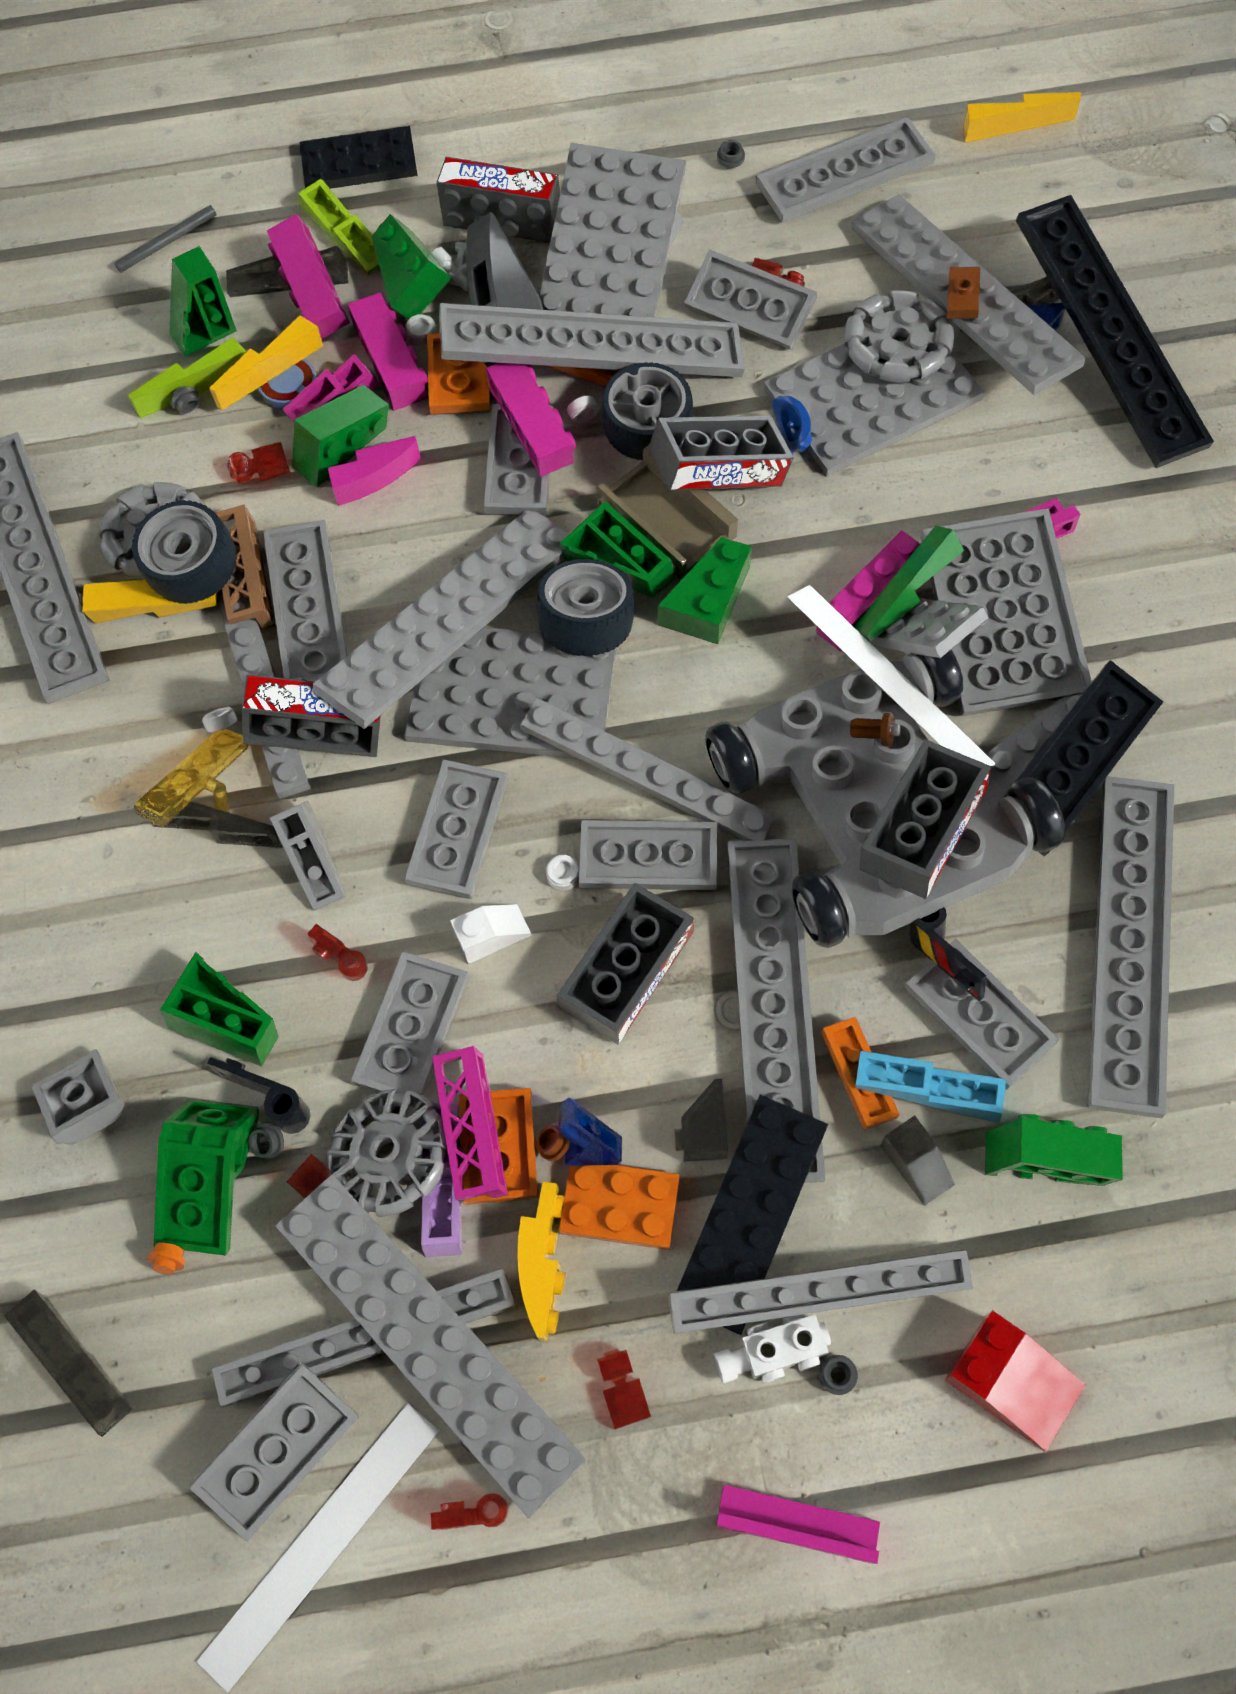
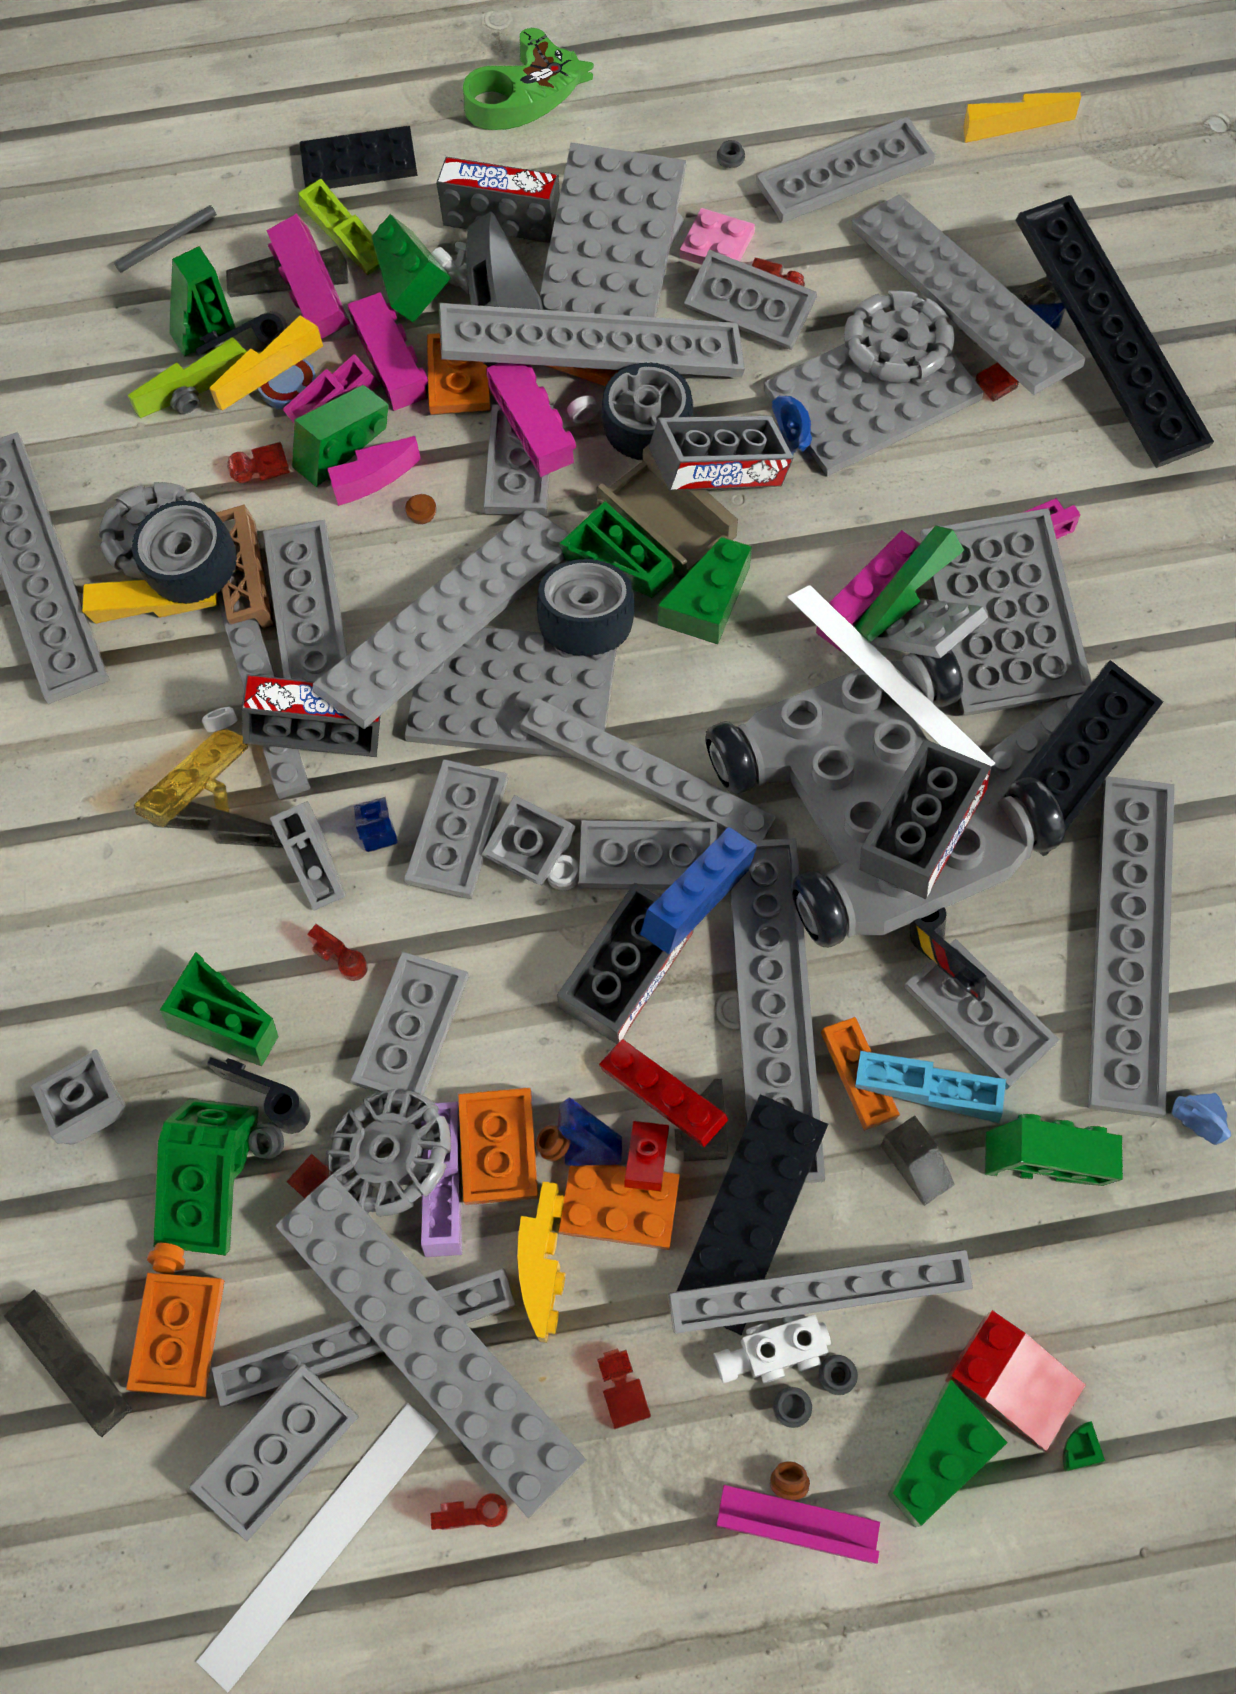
white tile [405,314,436,345] -> none
dark pink fence [432,1046,508,1201] -> none
white slope [450,904,532,964] -> none
reddish brown piece [850,712,900,747] -> none
dark orange plate [947,267,981,319] -> none
none -> orange plate [126,1273,225,1397]
none -> black door [196,311,287,355]
none -> clear blue slope [354,797,398,852]
none -> dark orange plate [405,494,437,524]
none -> bright green animal [463,27,594,130]
none -> light grey slope [482,795,575,886]
none -> red plate [599,1039,728,1147]
none -> red plate [624,1121,669,1192]
none -> blue brick [640,827,757,954]
none -> bright pink plate [680,208,755,265]
none -> dark orange plate [770,1461,810,1500]
none -> dark grey plate [773,1387,812,1428]
none -> green wedge [888,1380,1008,1527]
none -> clear red plate [975,362,1019,402]
none -> green tile [1063,1421,1105,1472]
none -> medium blue piece [1172,1093,1231,1145]

